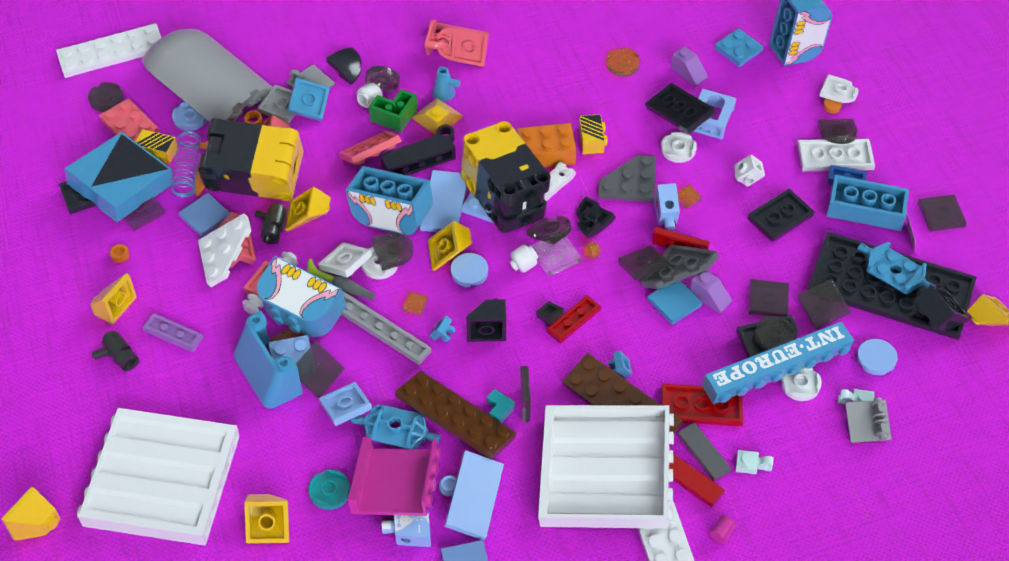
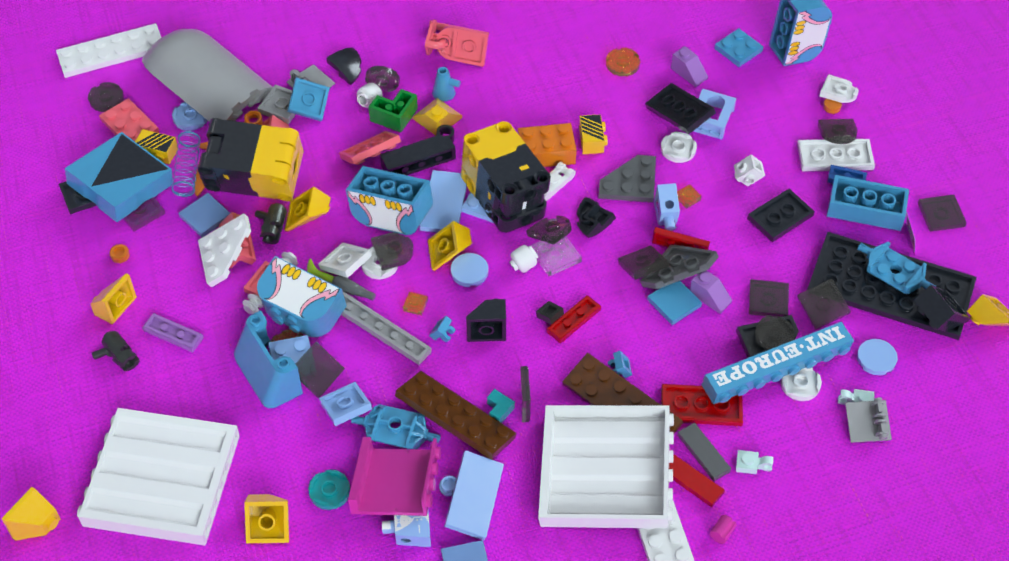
plate [584,241,601,259] -> none

